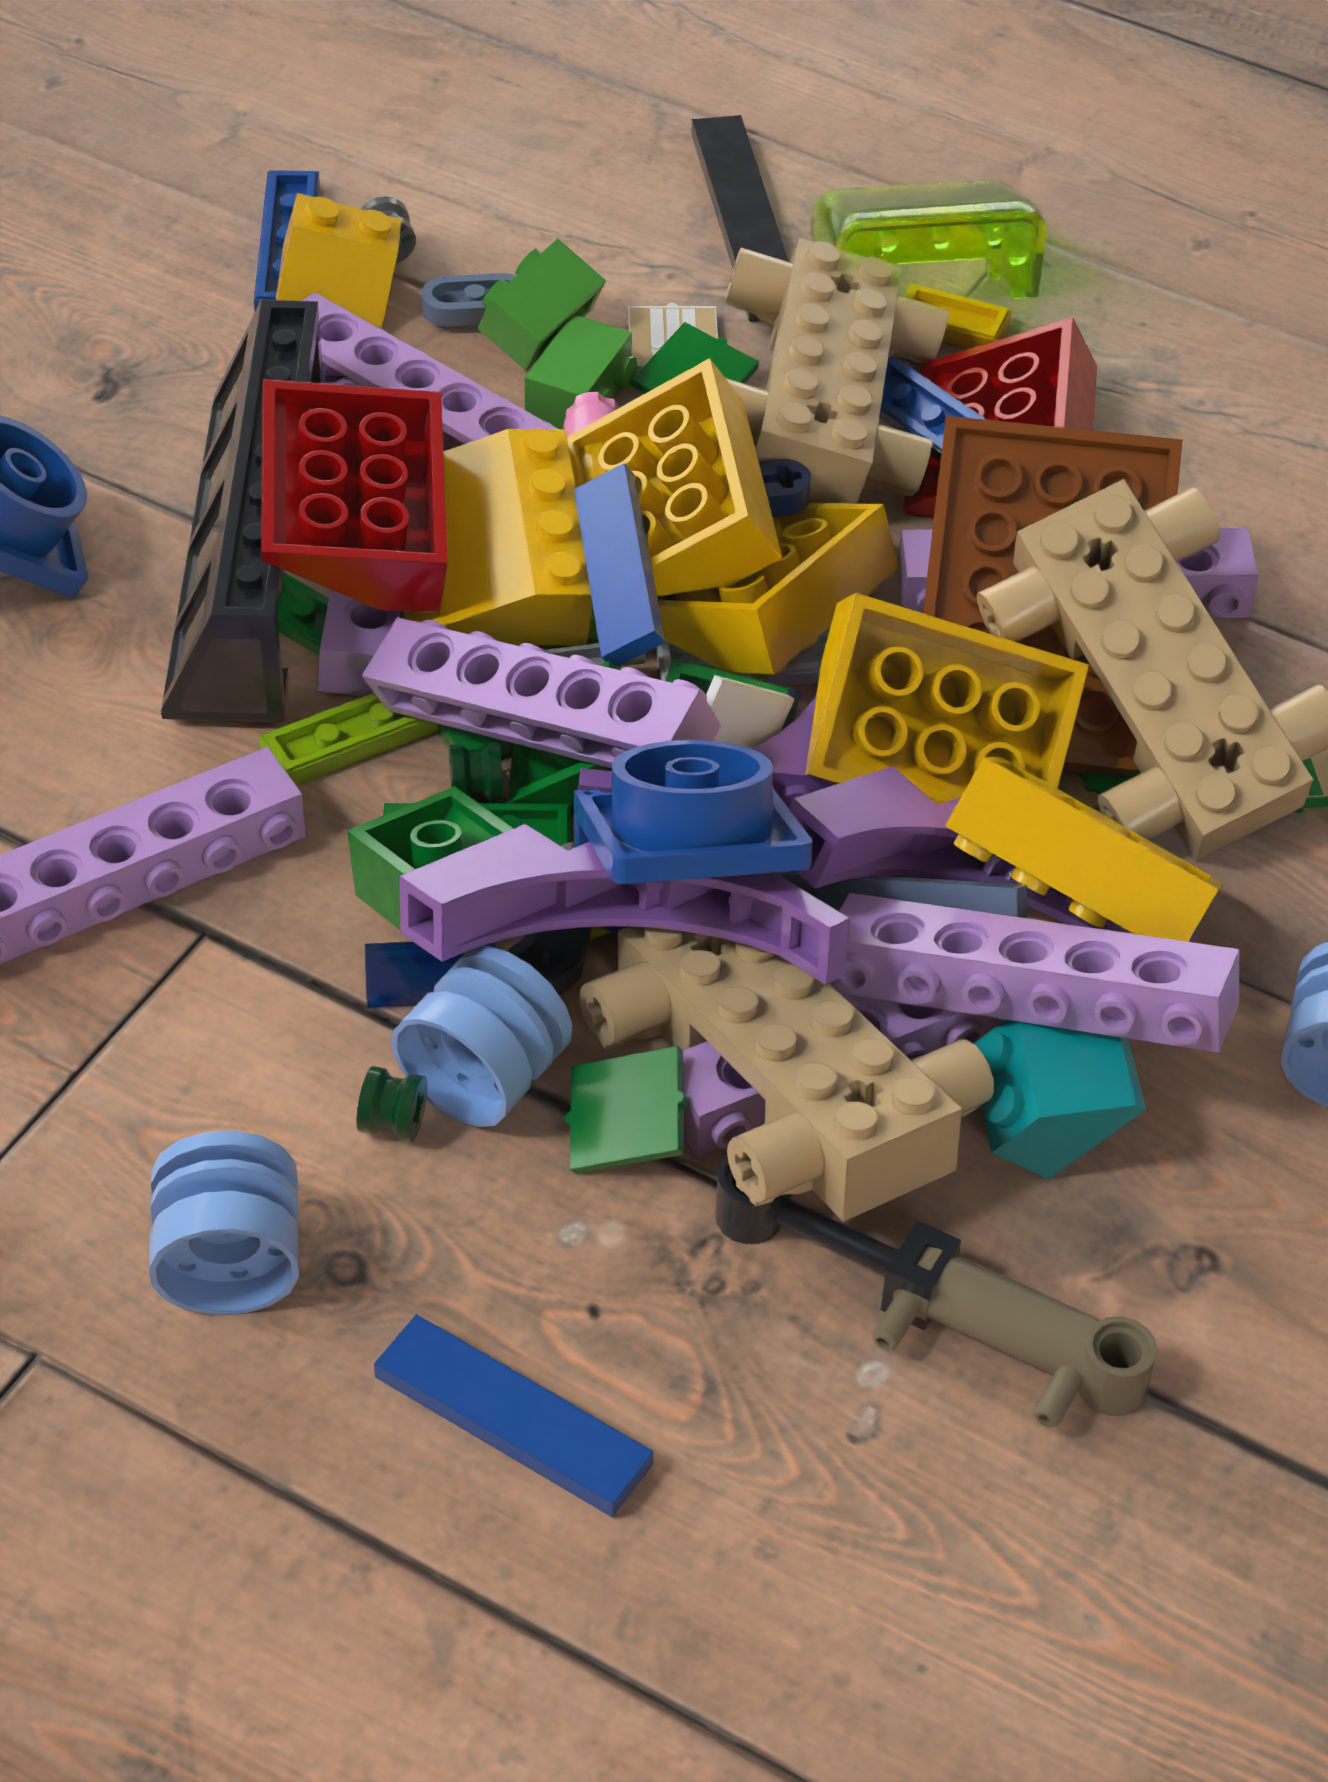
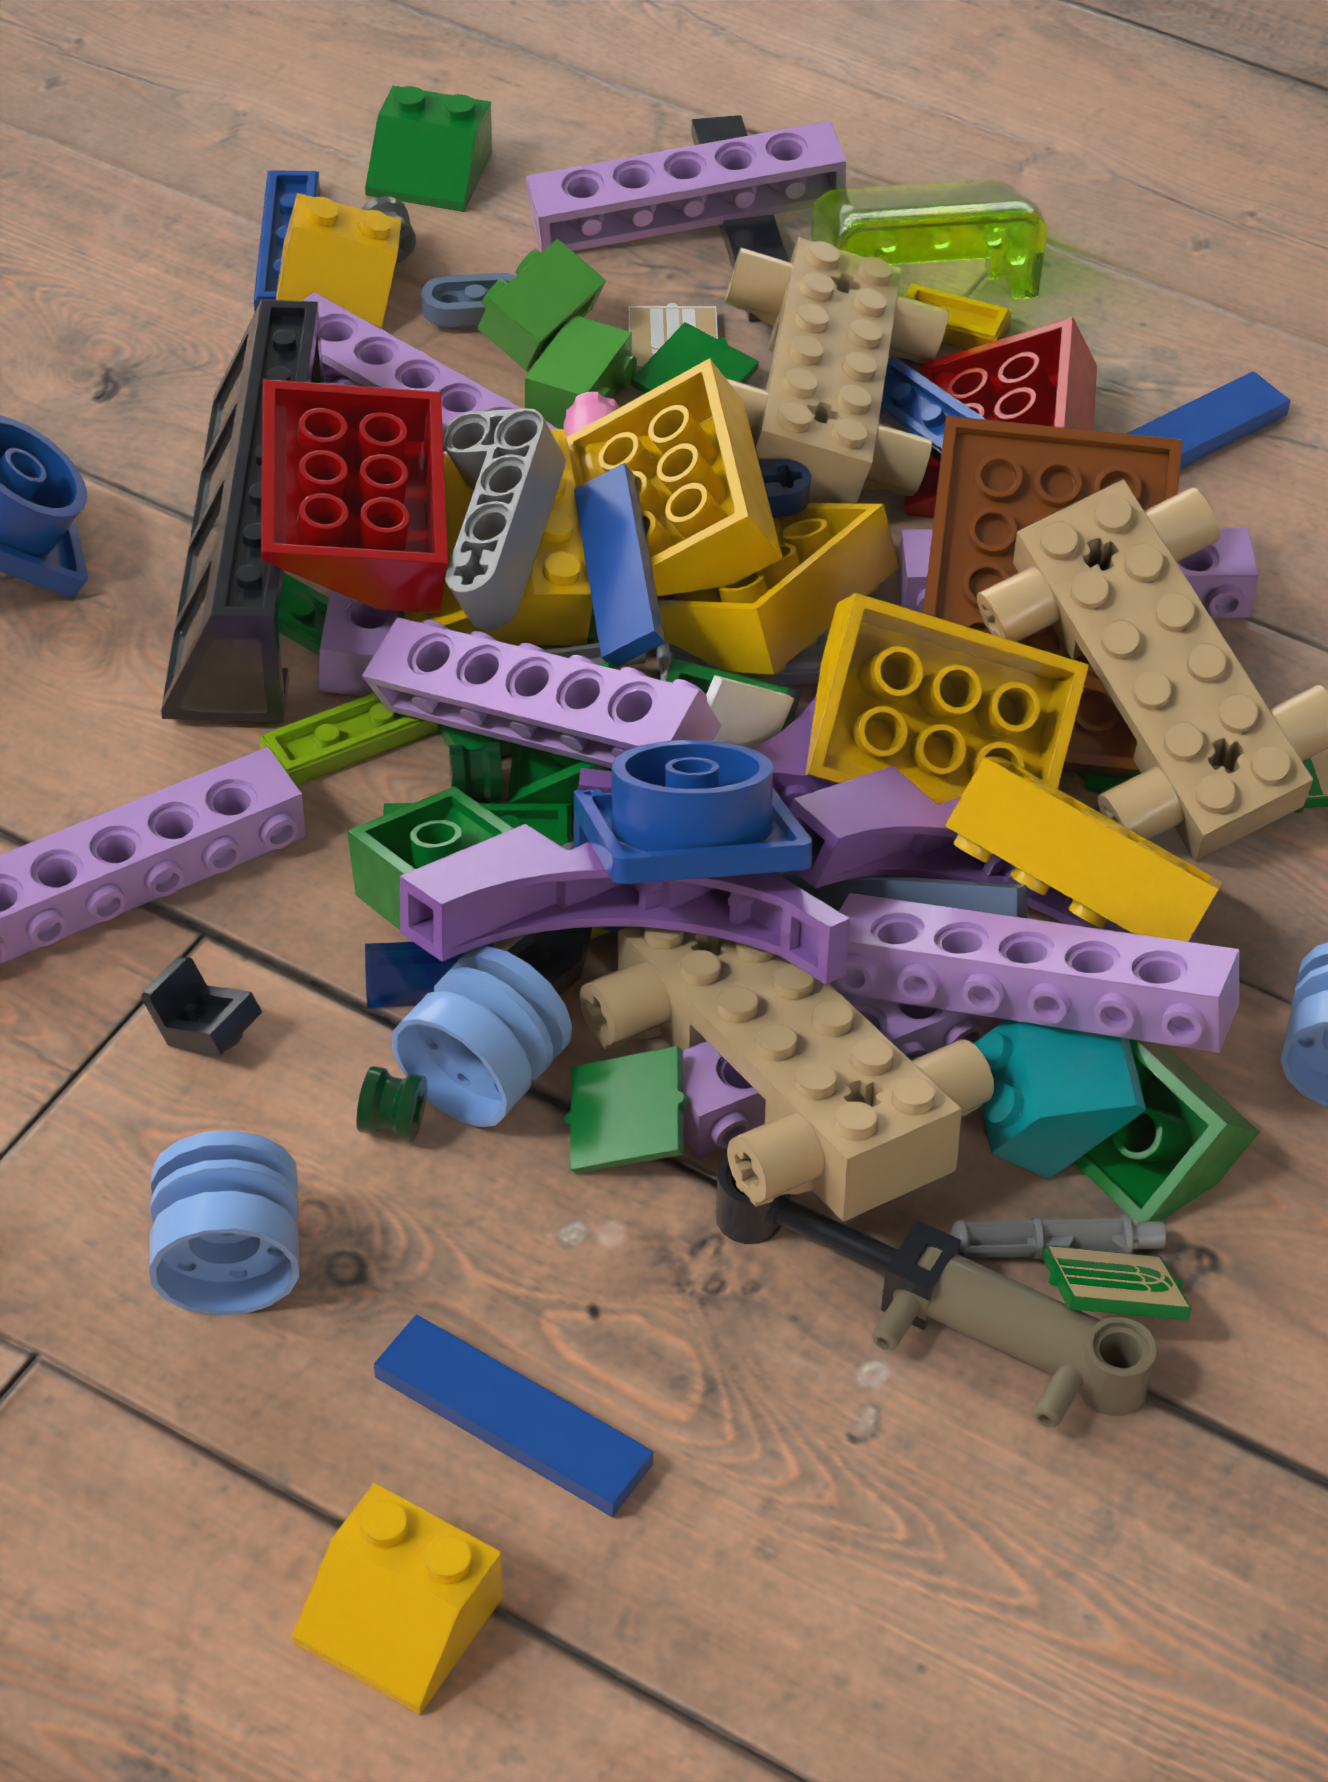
none -> black bracket [141,956,262,1055]
none -> yellow slope [292,1483,503,1715]
none -> green slope [365,85,492,212]
none -> light grey beam [443,408,566,630]
none -> lavender brick [526,121,847,253]
none -> light grey piece [950,1215,1166,1259]
none -> piece [1042,1245,1192,1321]
none -> green slope [1074,1039,1260,1222]
none -> blue tile [1126,371,1291,468]

